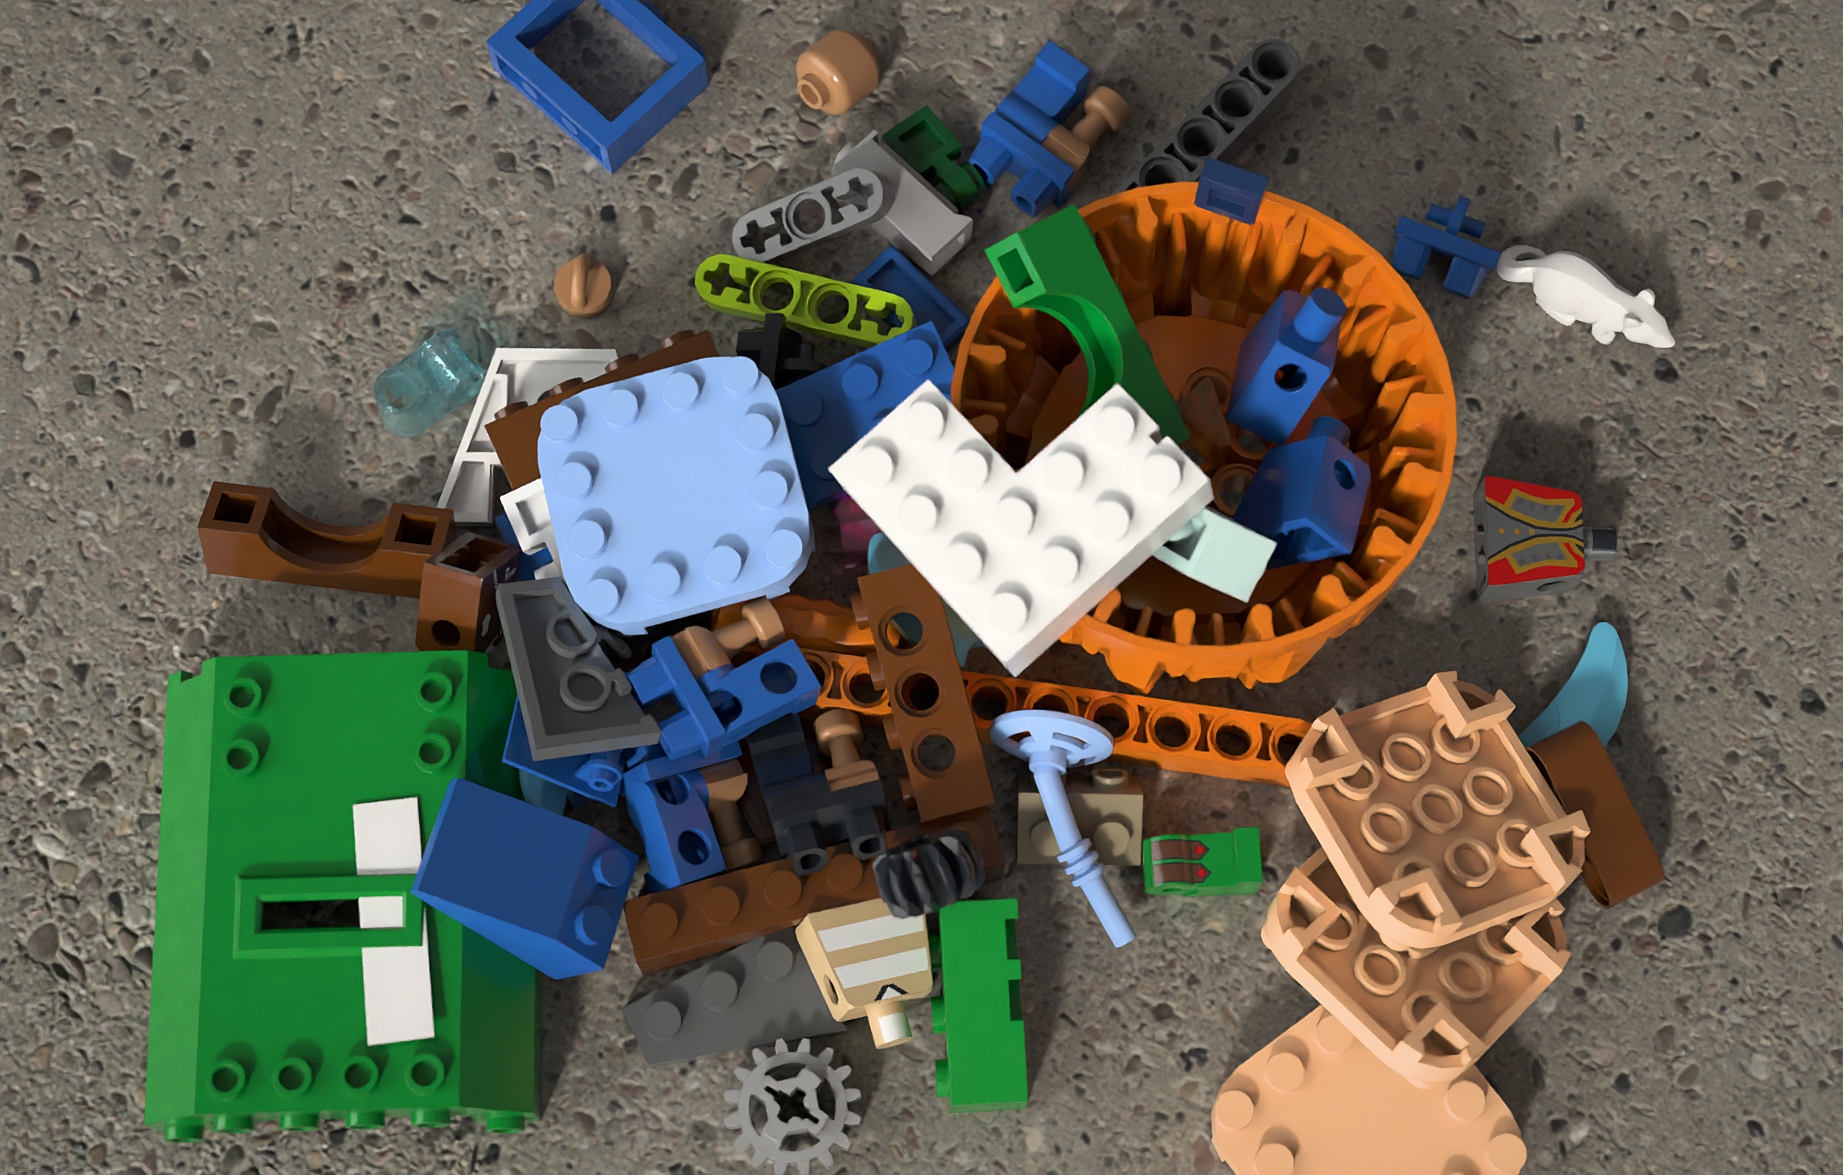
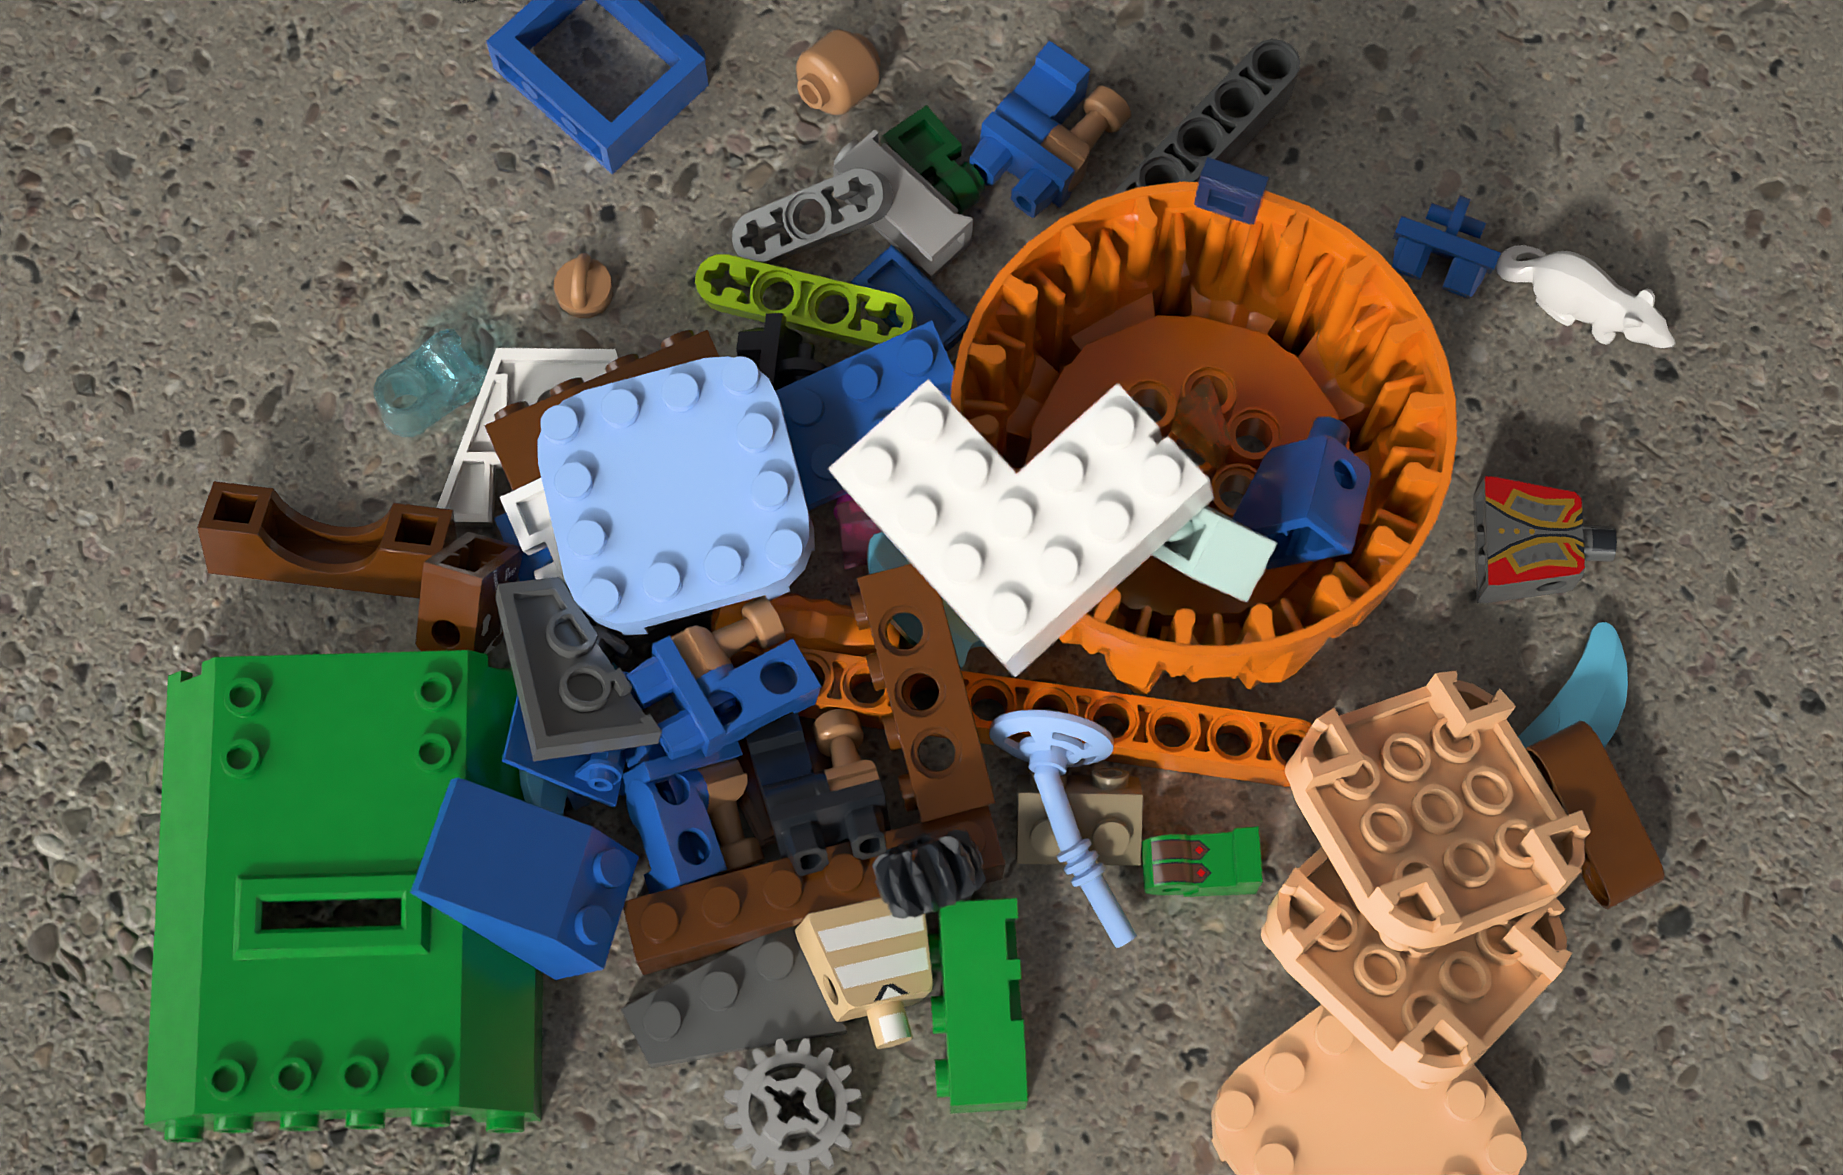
white sticker [353,797,434,1045] -> none
green arch [985,204,1191,445] -> none
blue torso [1226,288,1346,446] -> none

